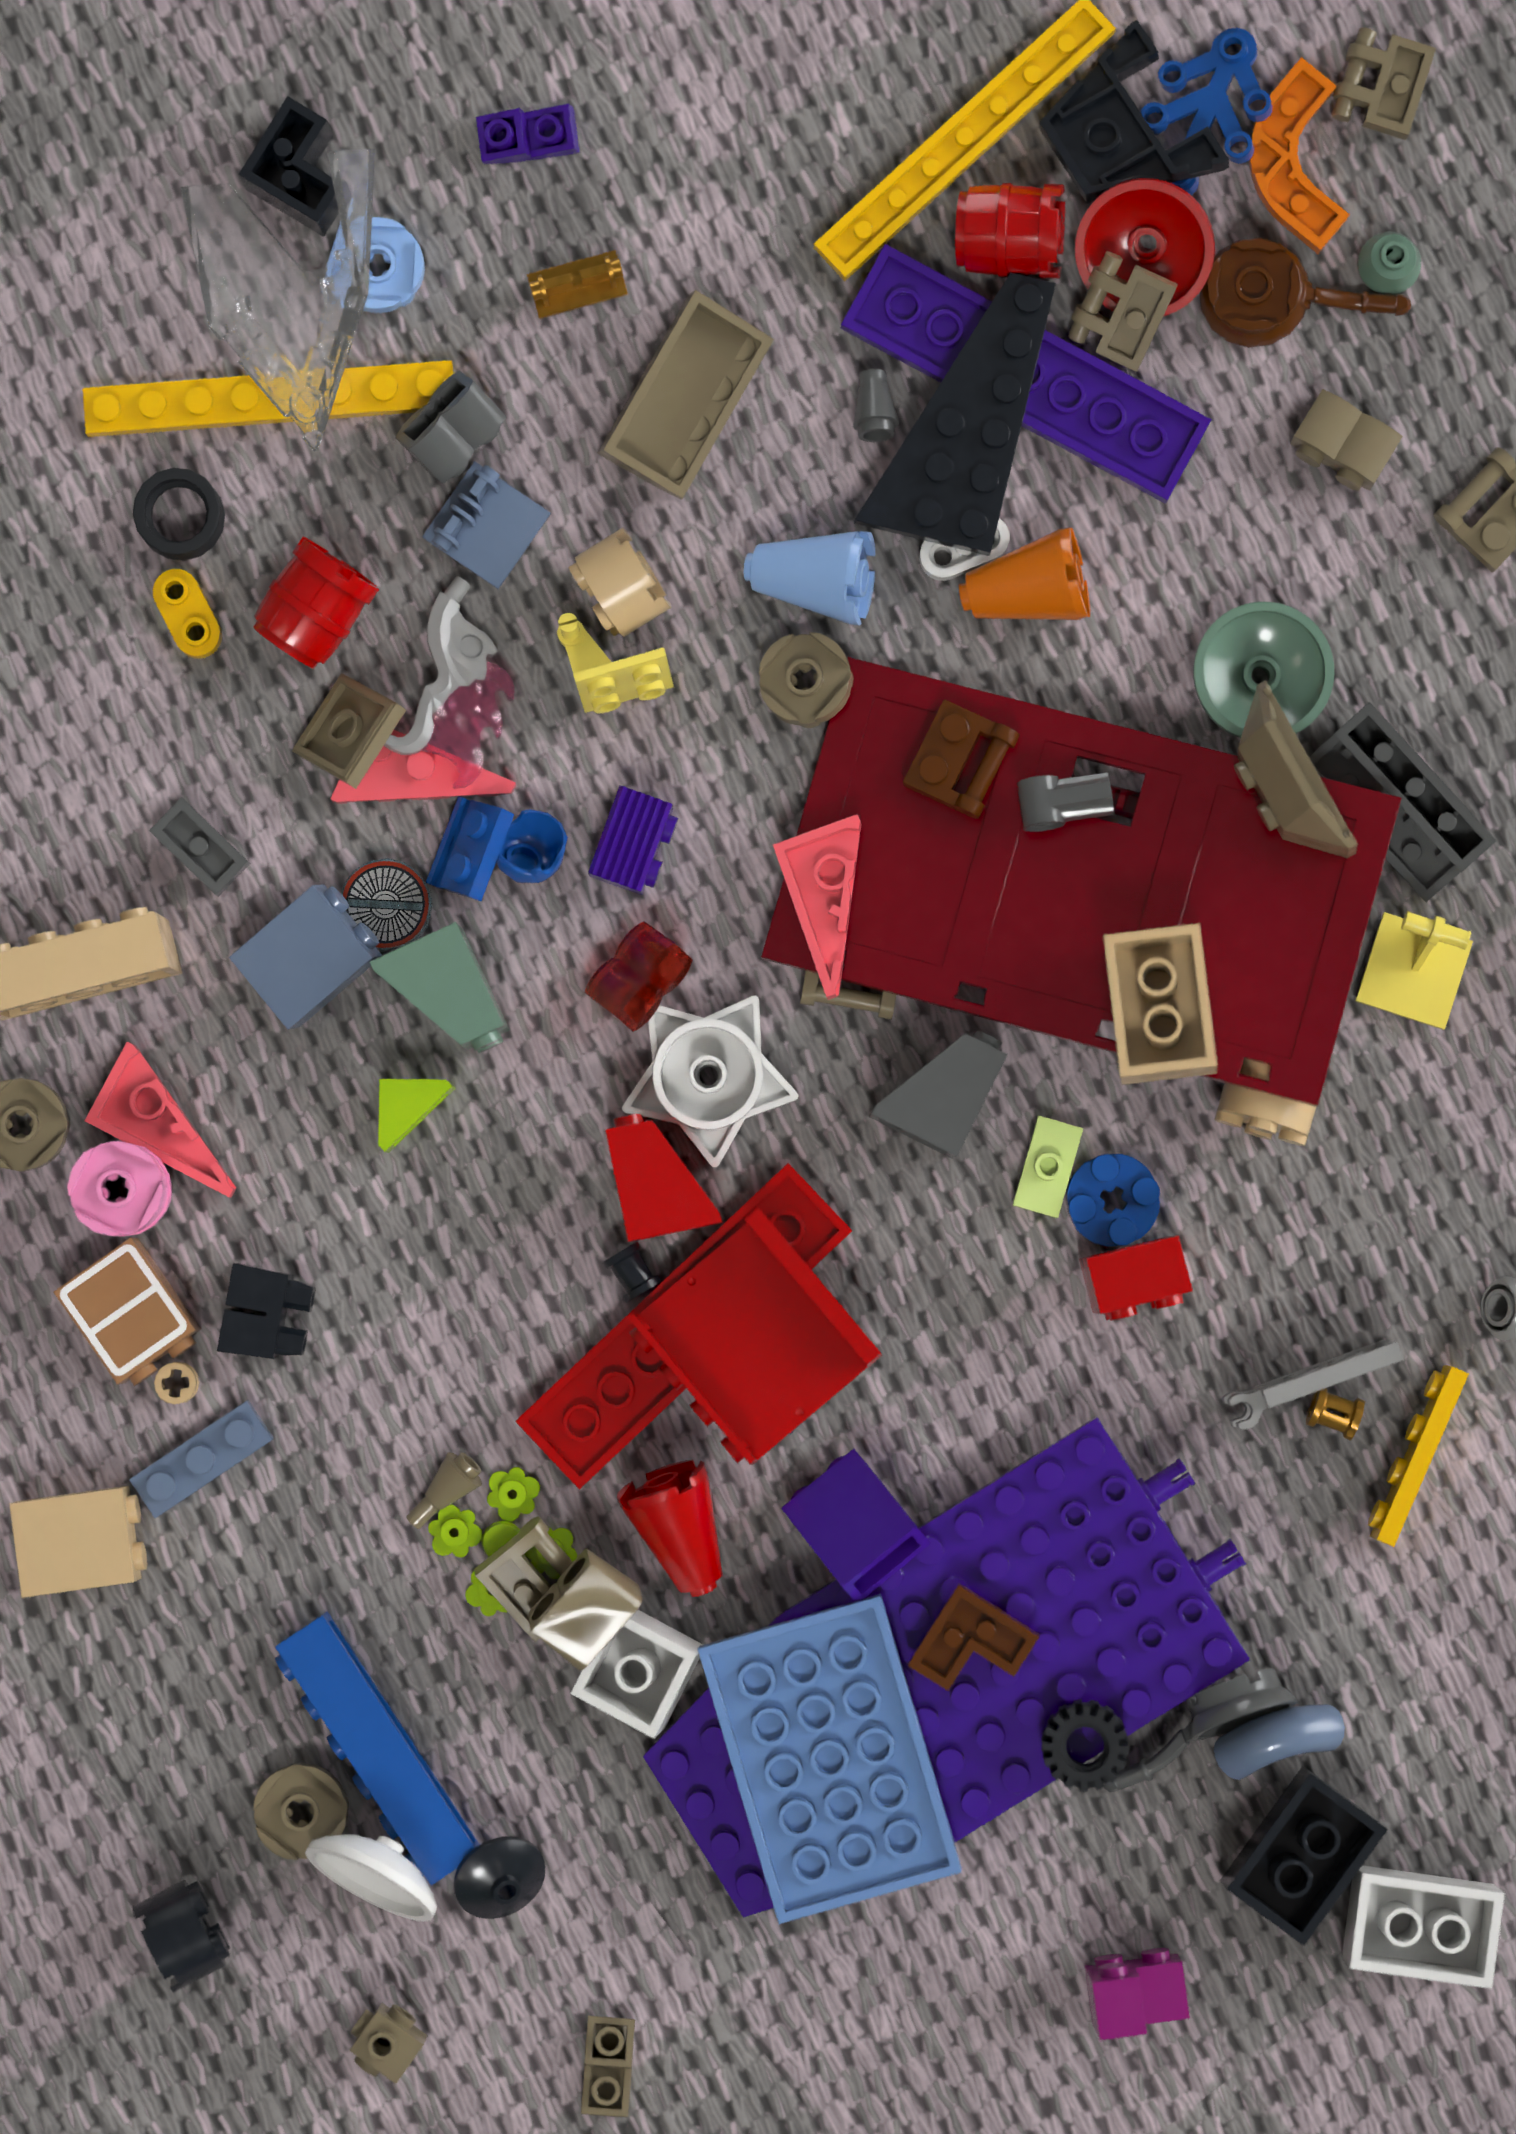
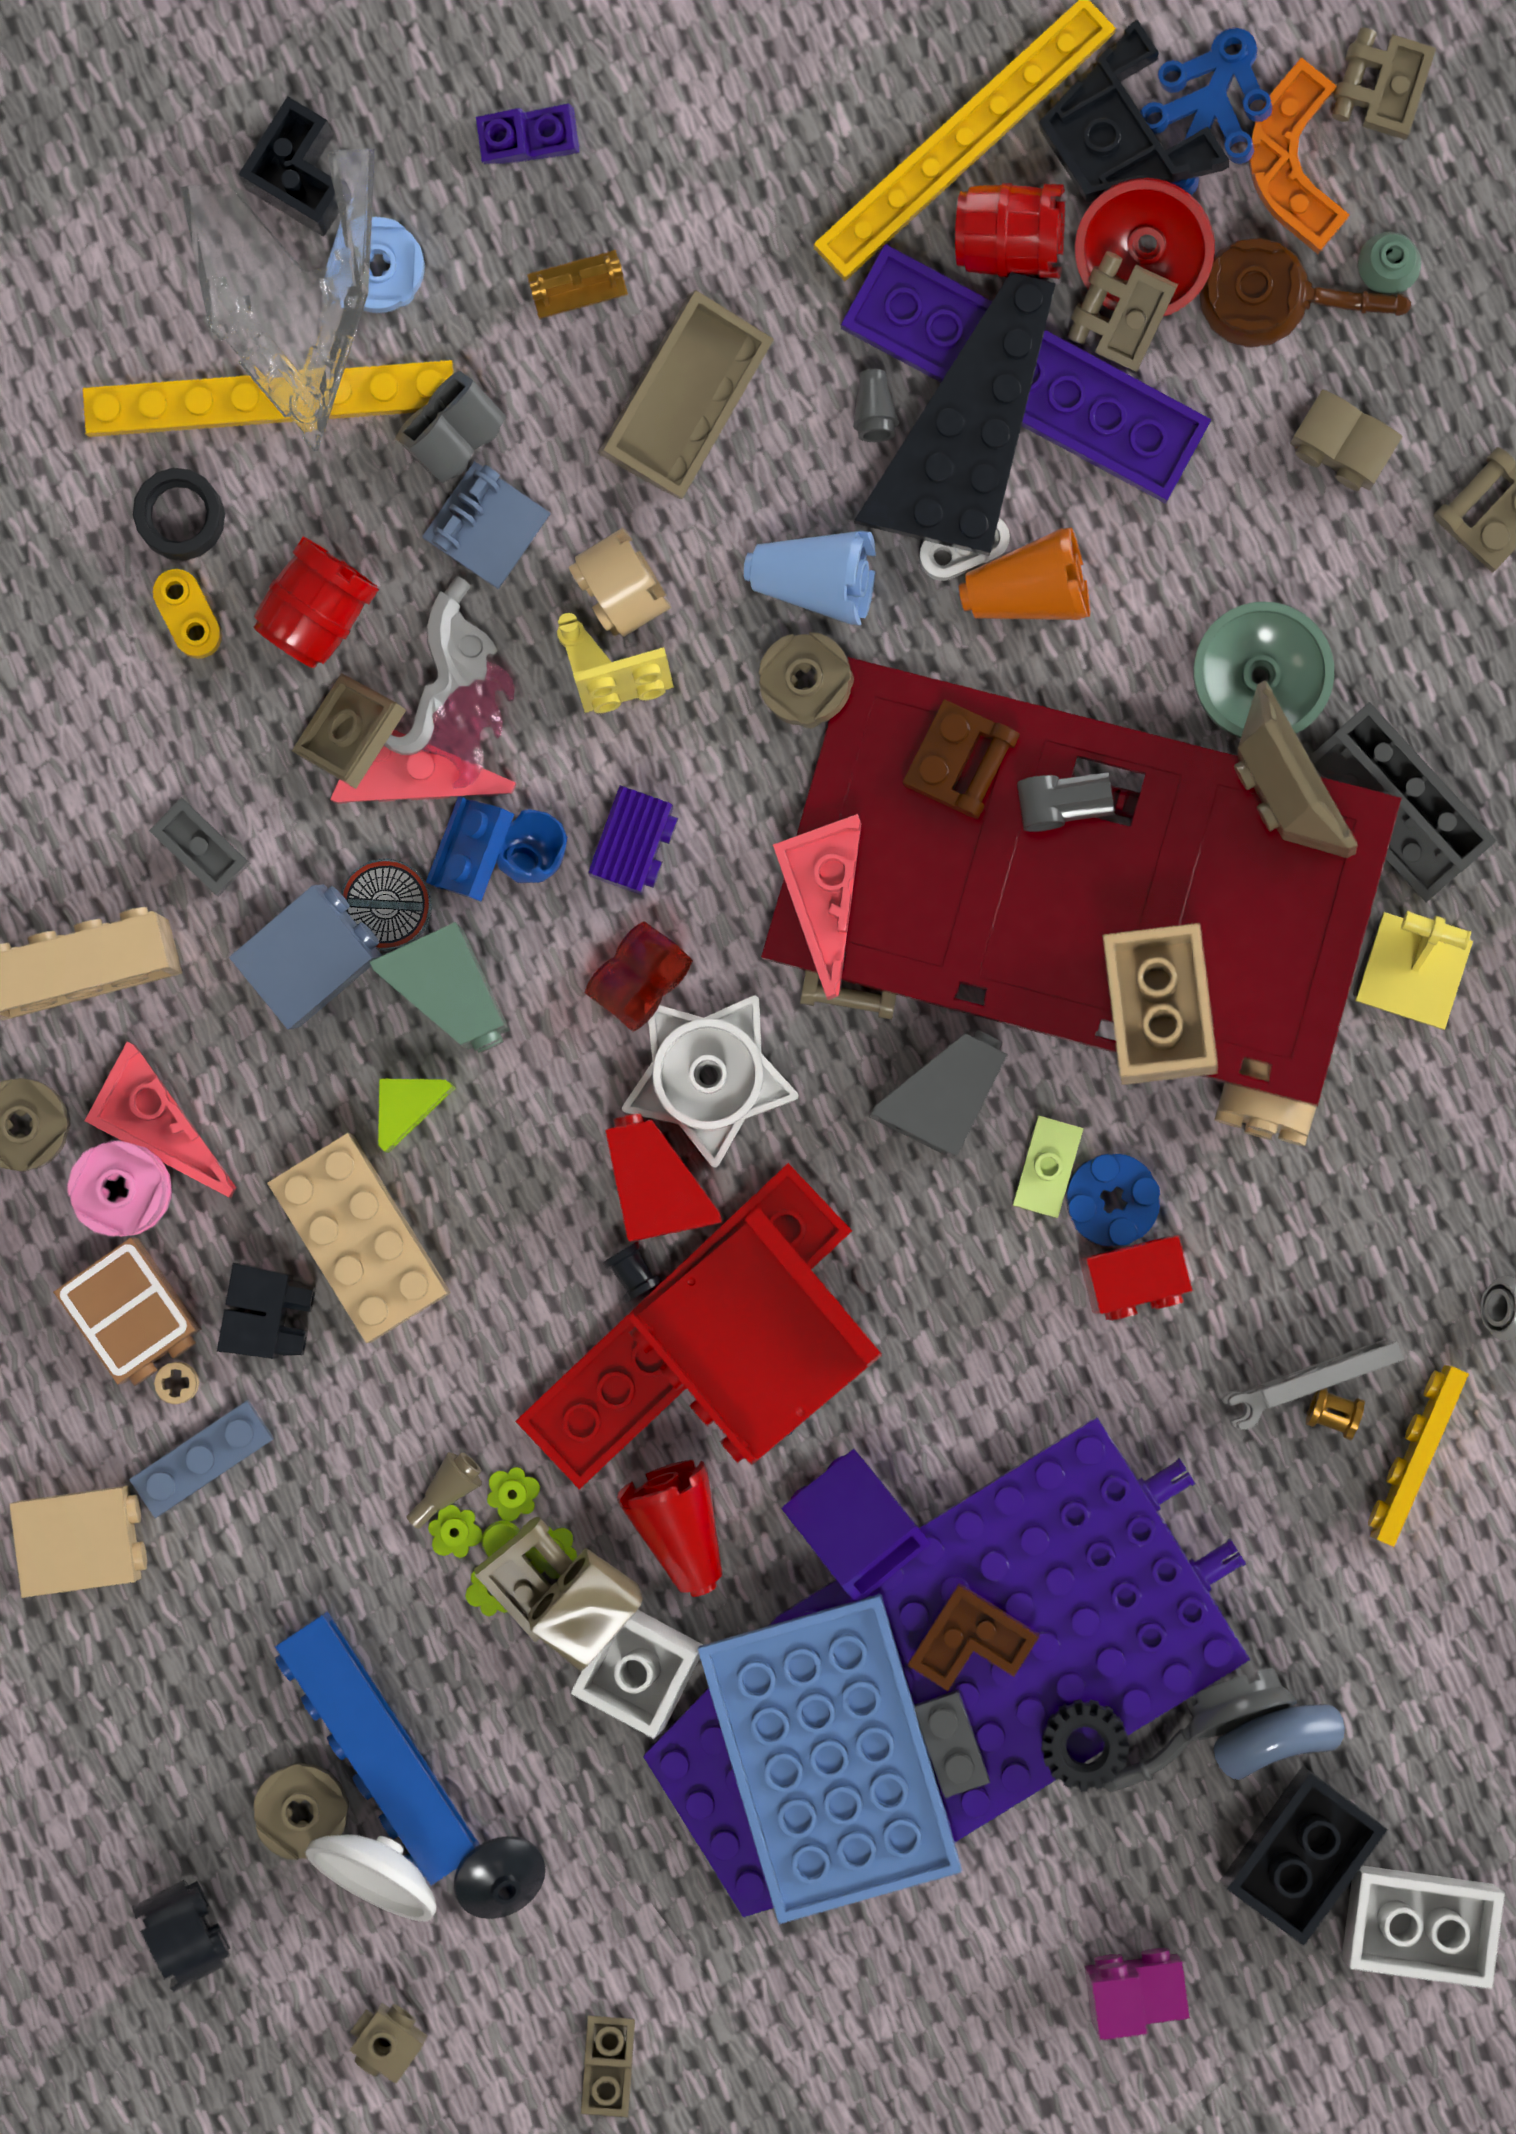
none -> tan brick [267,1133,451,1344]
none -> dark grey plate [914,1690,990,1798]

